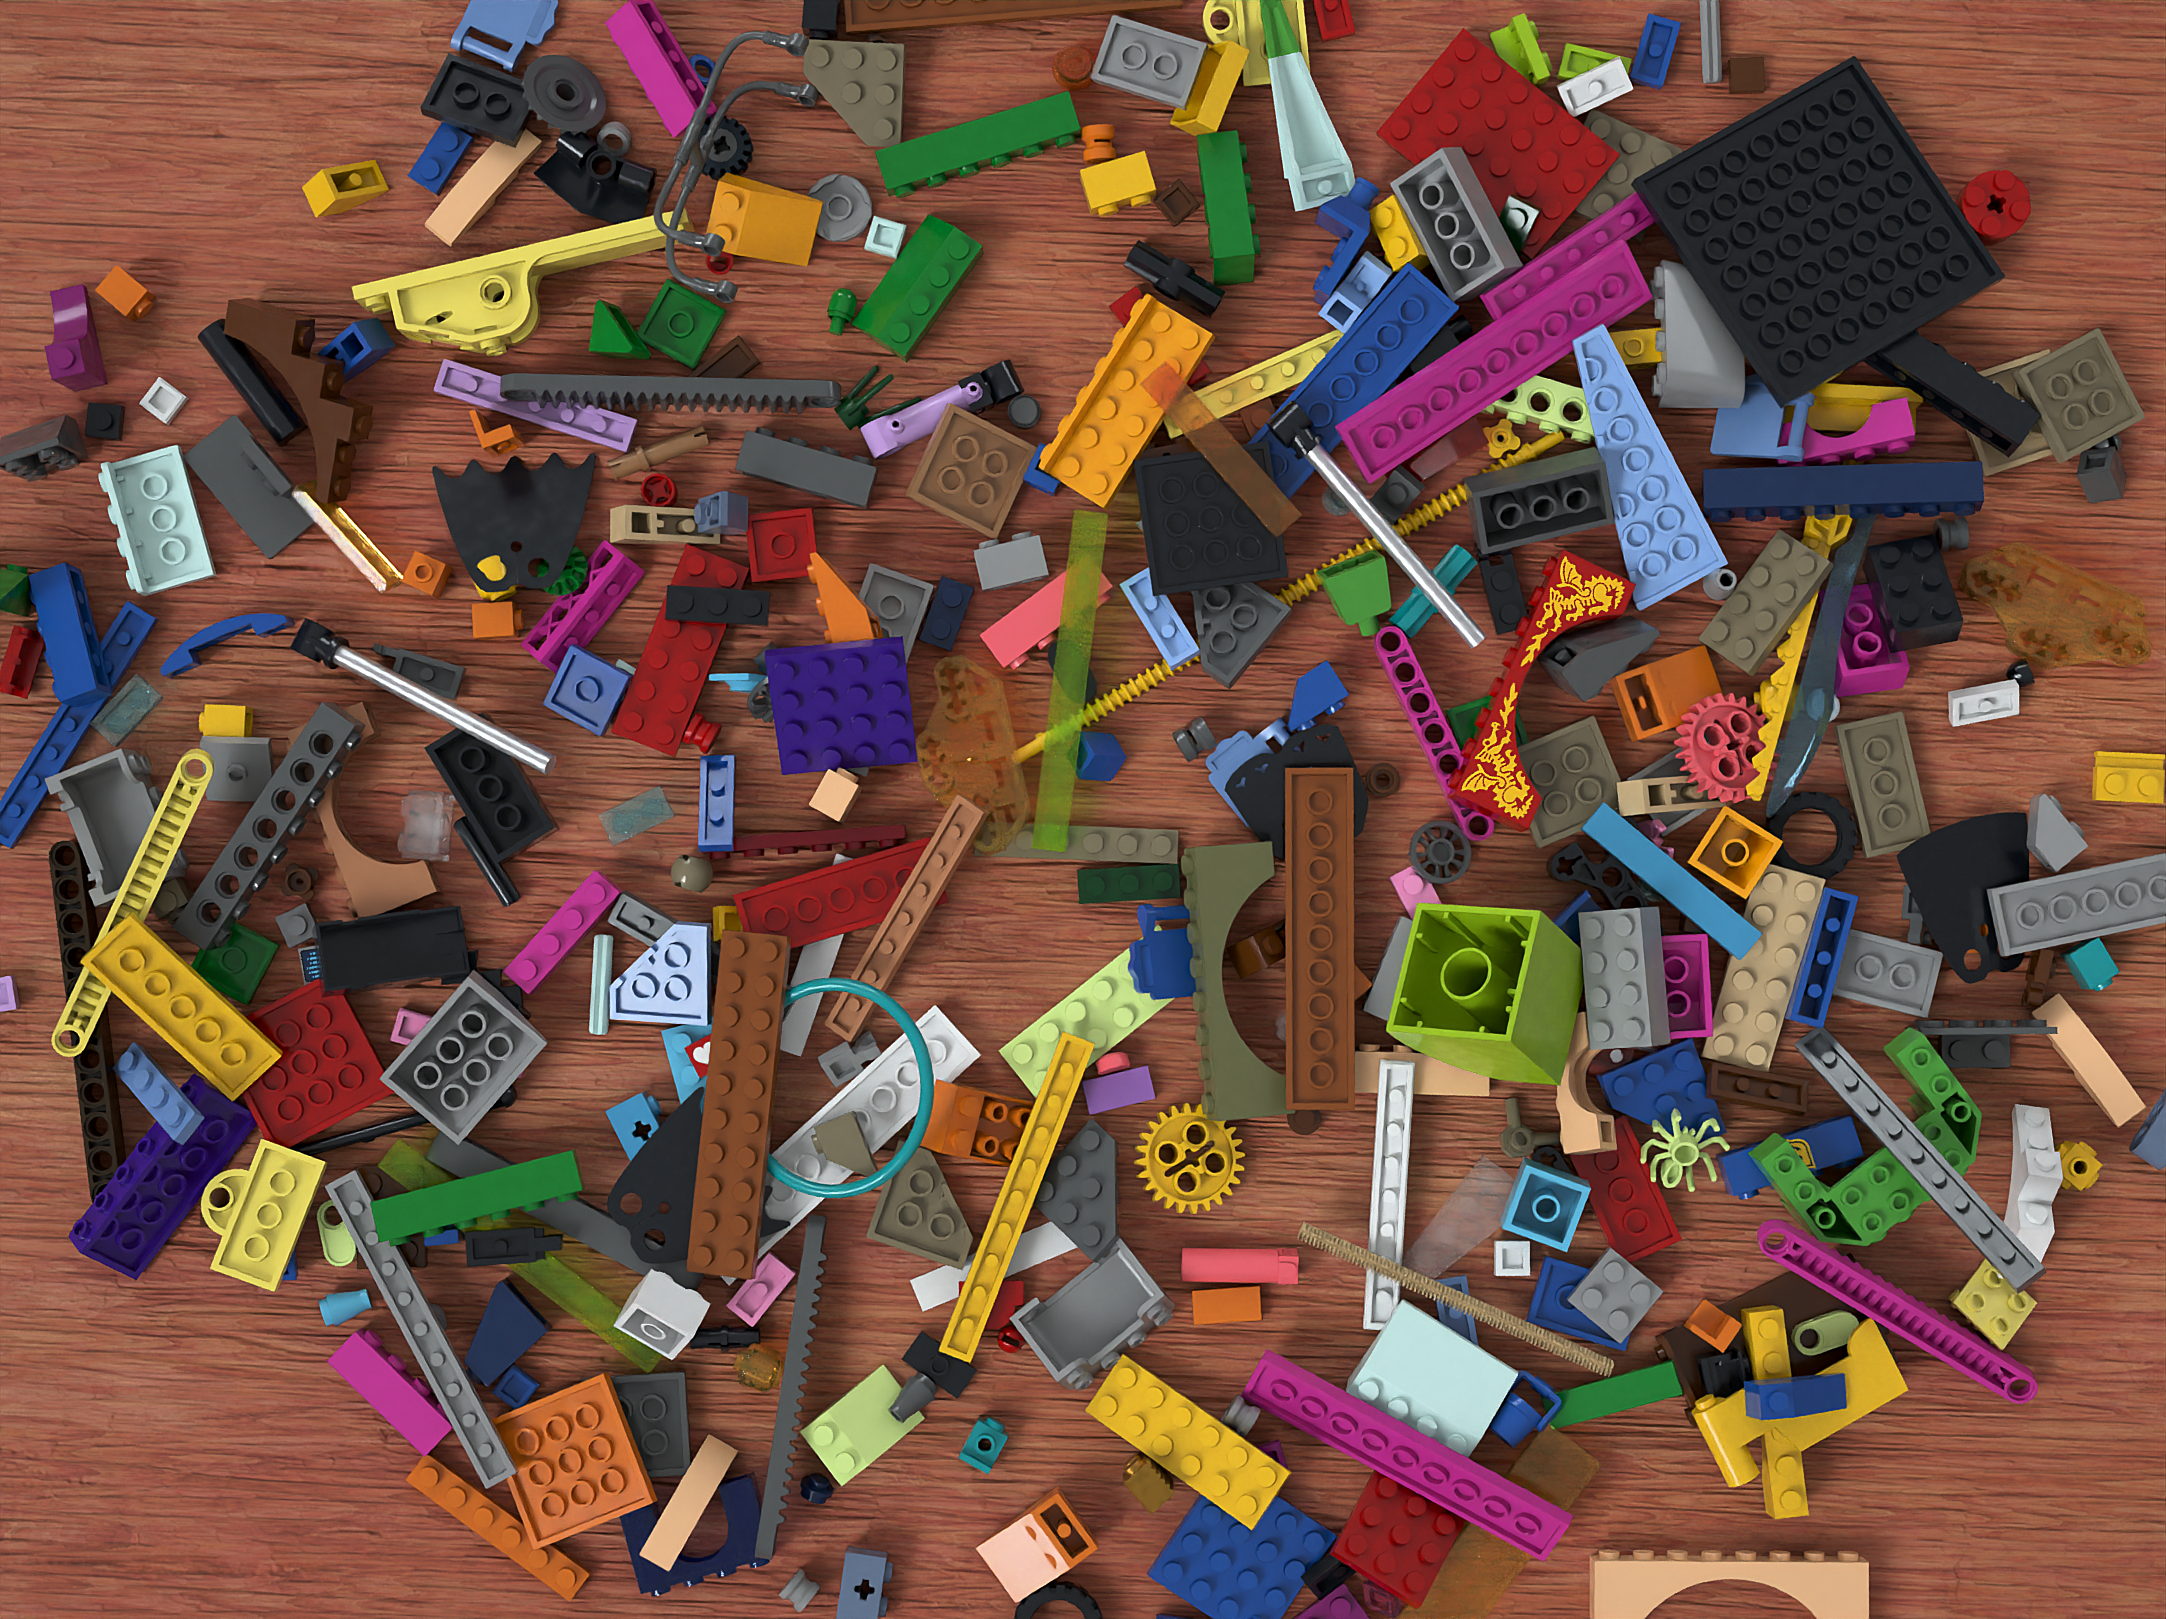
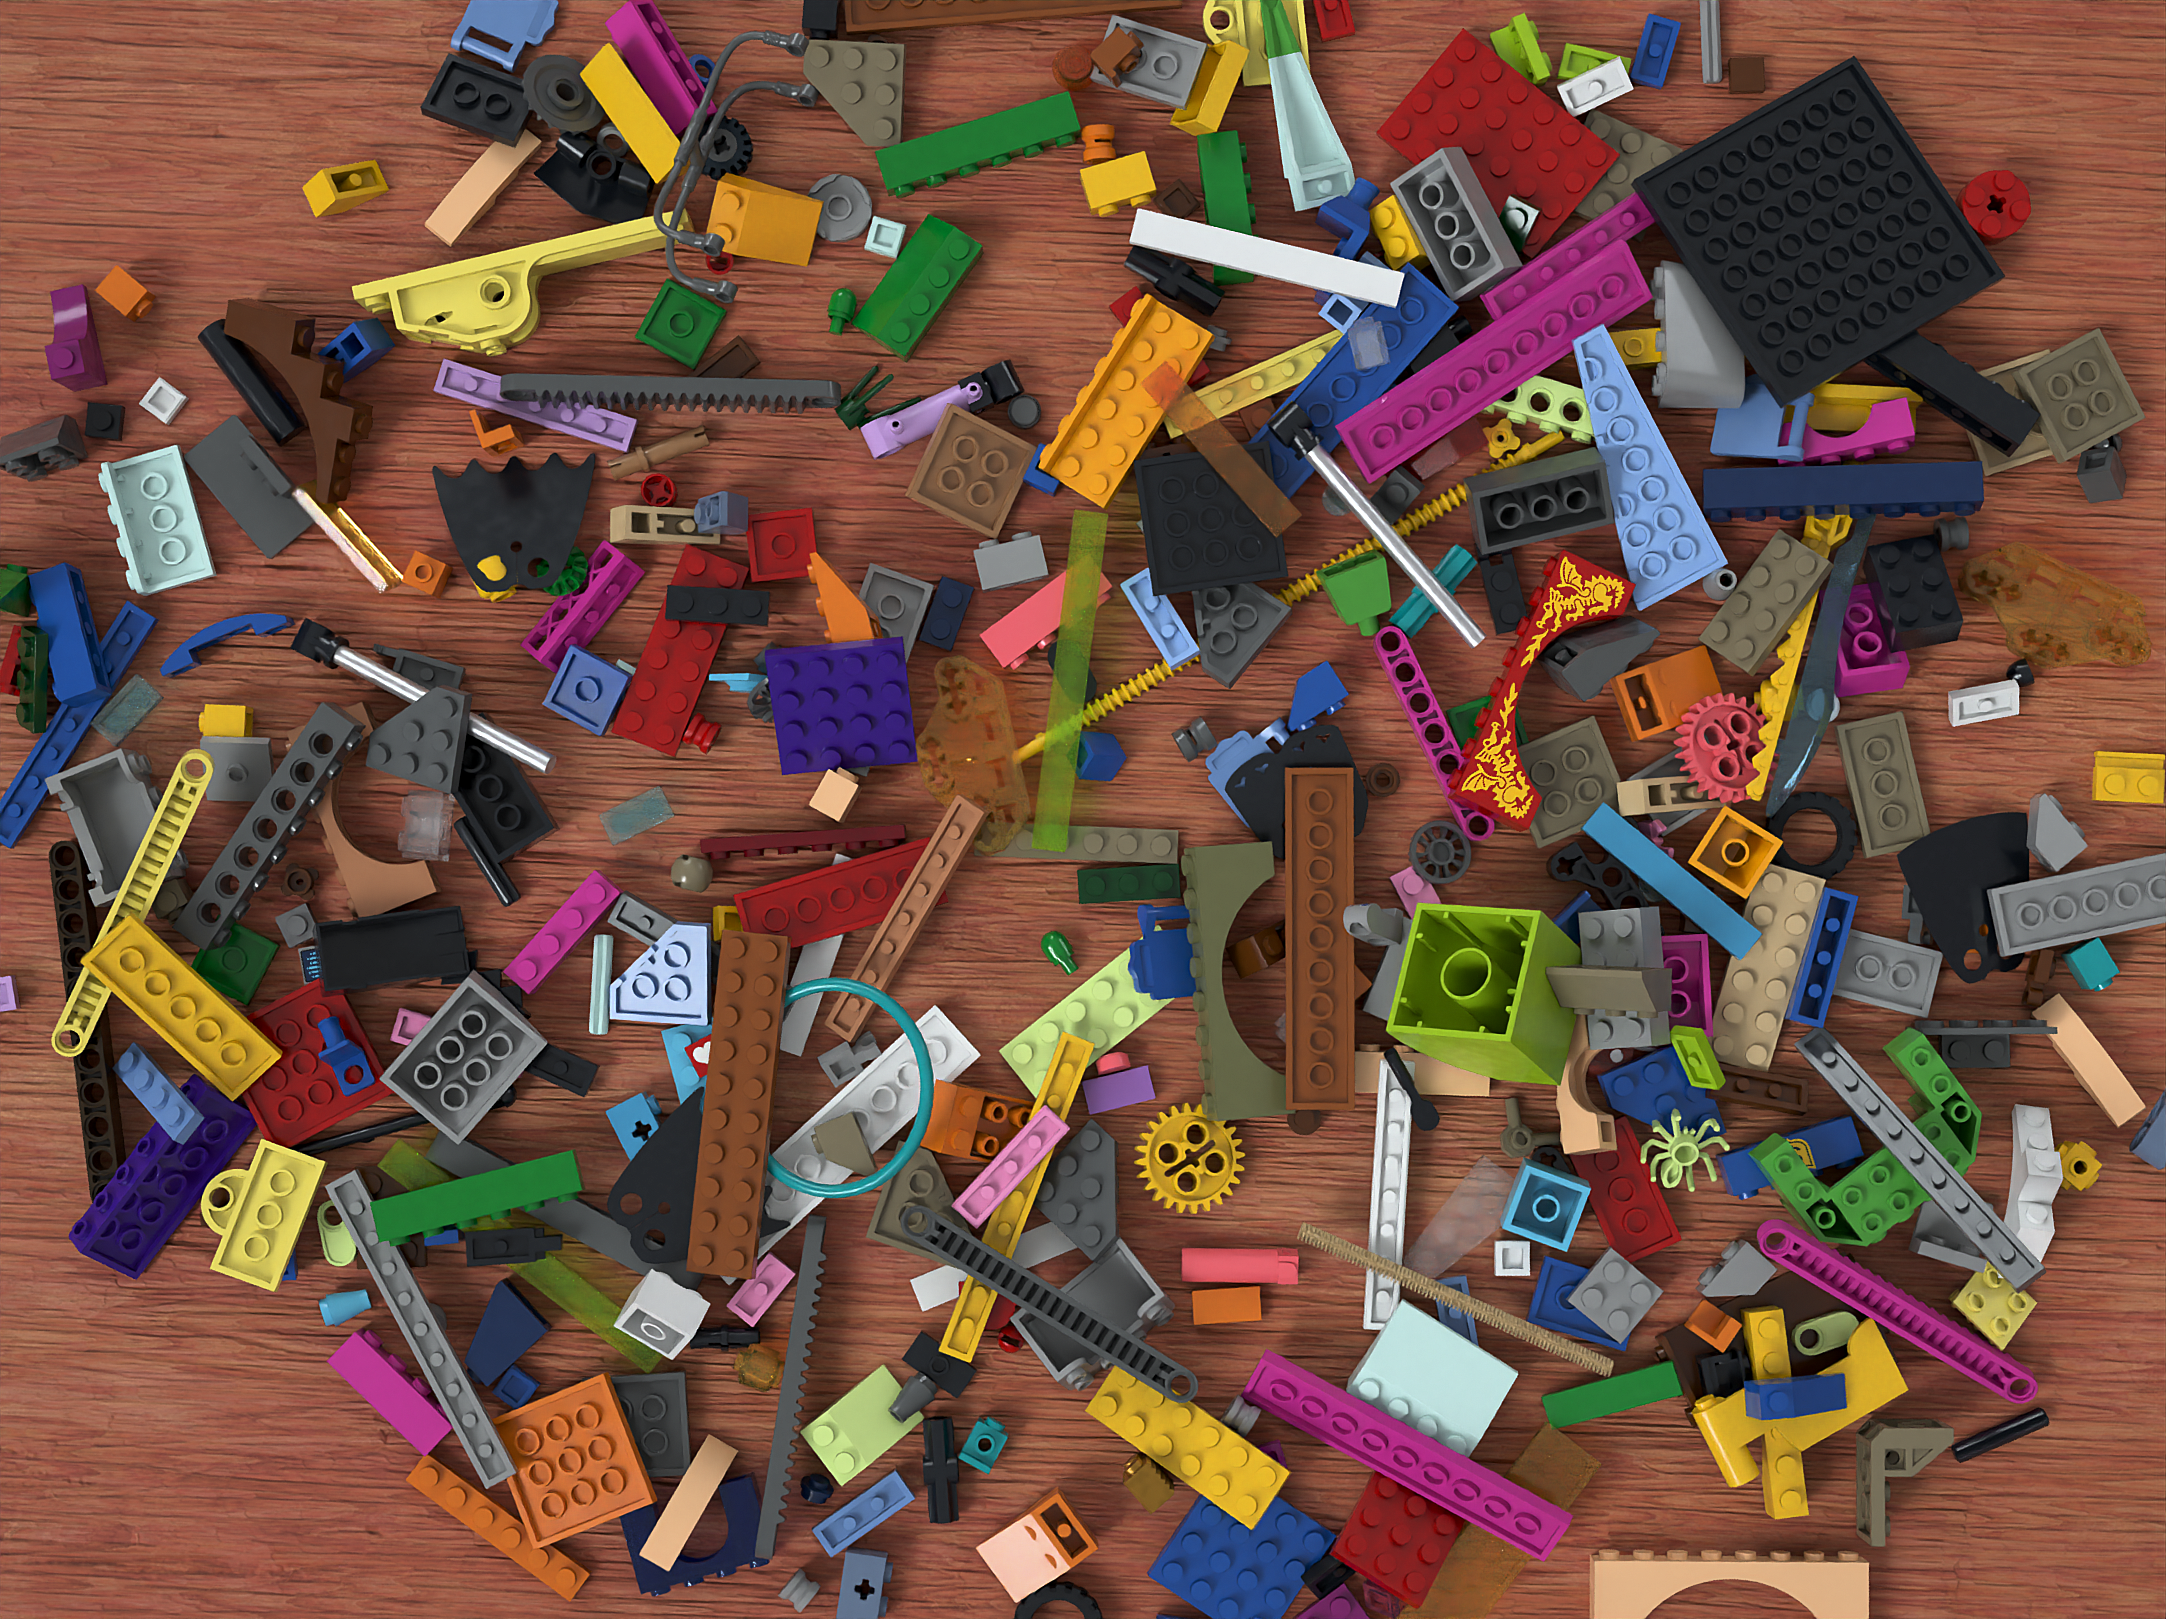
blue plate [408,122,474,196] -> none
orange brick [471,601,524,641] -> none
green slope [589,299,652,360] -> none
plate [698,755,736,852] -> none
dark grey brick [735,427,879,510] -> none
blue piece [1488,1370,1563,1449] -> none
none -> dark green plate [16,626,49,734]
none -> blue bracket [317,1016,376,1097]
none -> dark grey plate [366,685,473,794]
none -> black plate [524,1043,600,1097]
none -> yellow slope [579,43,690,184]
none -> medium blue plate [812,1469,916,1557]
none -> dark grey gear [900,1205,1198,1403]
none -> black piece [923,1416,959,1524]
none -> bright pink tile [951,1105,1070,1229]
none -> green cylinder [1041,931,1079,976]
none -> dark orange brick [1089,27,1144,88]
none -> white tile [1129,208,1405,308]
none -> light grey plate [1205,324,1232,351]
none -> light grey leg [1343,903,1403,946]
none -> clear brick [1347,317,1391,371]
none -> black piece [1384,1048,1440,1131]
none -> dark tan slope [1546,964,1672,1018]
none -> lime plate [1670,1025,1726,1090]
none -> light grey slope [1695,1239,1778,1297]
none -> dark tan bracket [1856,1419,1954,1547]
none -> light grey bracket [1908,1200,1993,1273]
none -> black axle [1951,1408,2050,1463]

